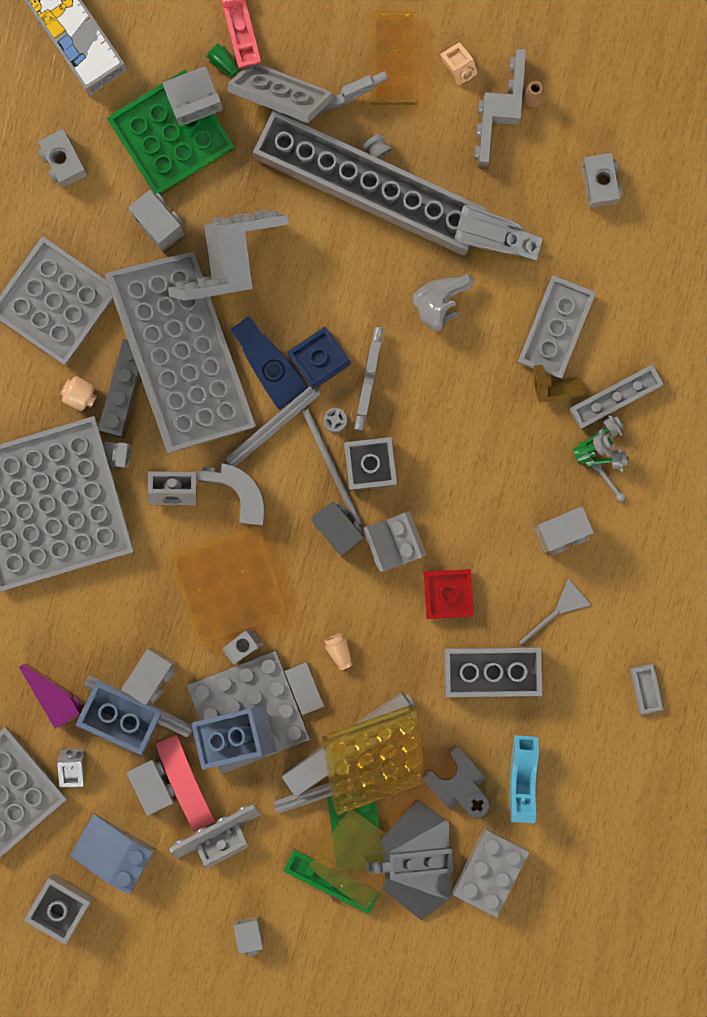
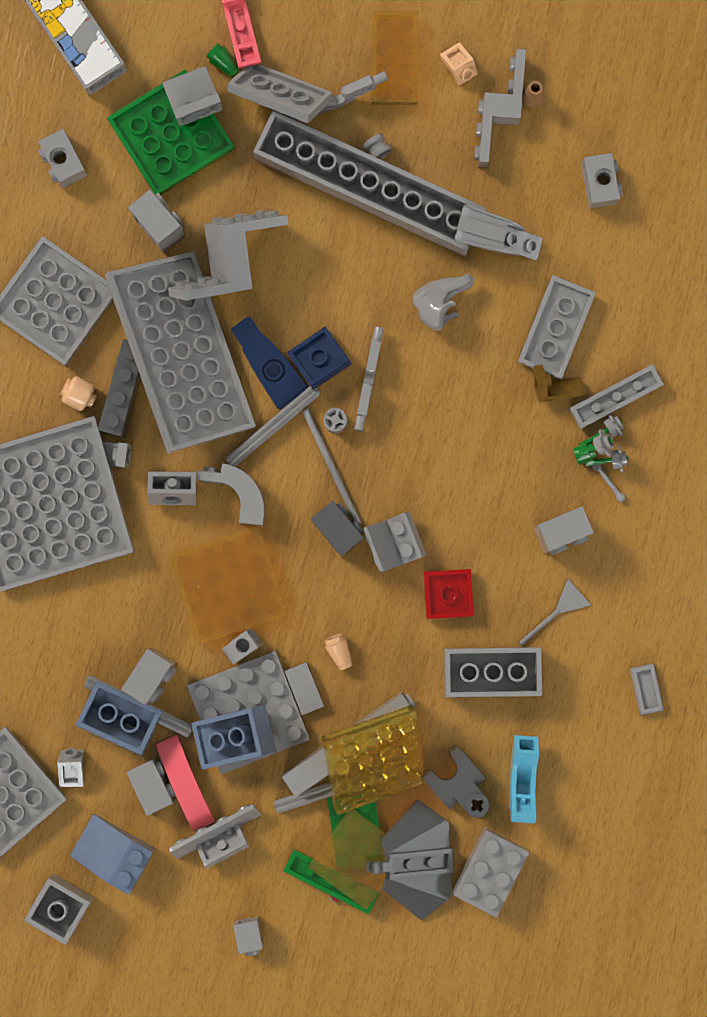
magenta slope [19,664,83,729] -> none
light grey brick [344,437,397,492] -> none

